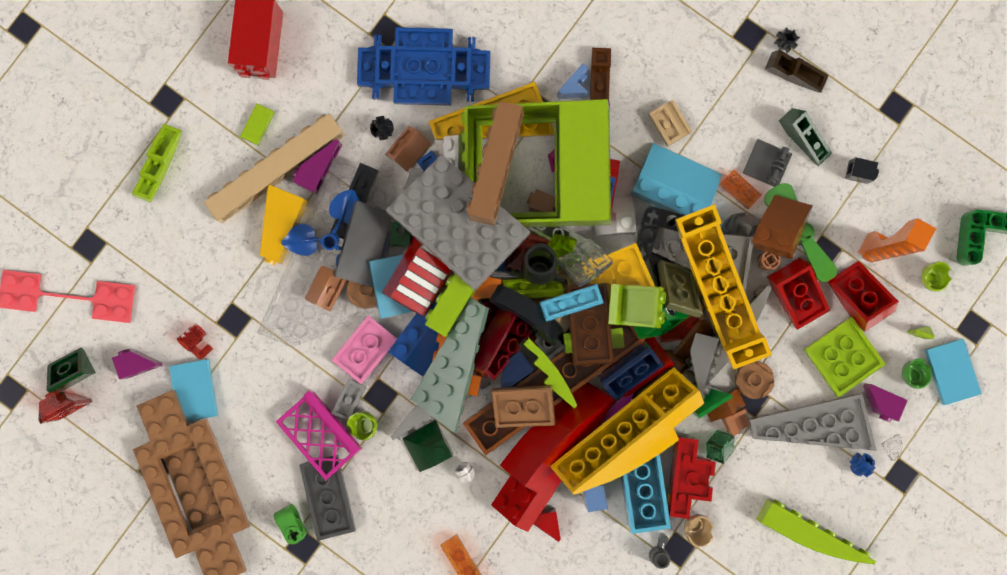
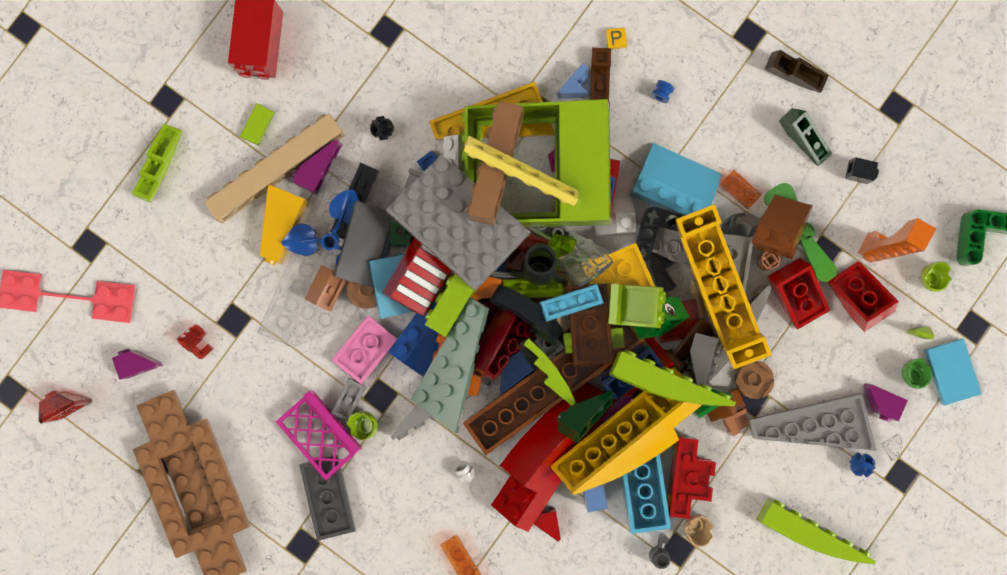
dark green slope [46,347,96,393] -> none
medium azure tile [169,359,218,421] -> none
bright green piece [274,504,307,544] -> none
blue piece [357,27,490,106] -> none
nougat panel [385,125,431,172] -> none
dark green slope [402,420,454,472] -> none
medium nougat tile [492,385,555,428] -> none
nougat brick [527,189,555,212] -> none
tan plate [648,100,692,147] -> none
olive tile [657,260,703,318] -> none
clear green panel [706,430,735,464] -> none
dark grey hinge [743,139,792,187] -> none
black gear [774,27,800,53] -> none
lime plate [803,317,886,397] -> none
none -> light yellow plate [464,136,578,206]
none -> dark green slope [557,390,614,443]
none -> yellow tile [606,27,627,50]
none -> lime slope [609,350,736,406]
none -> blue wheel [651,80,675,103]

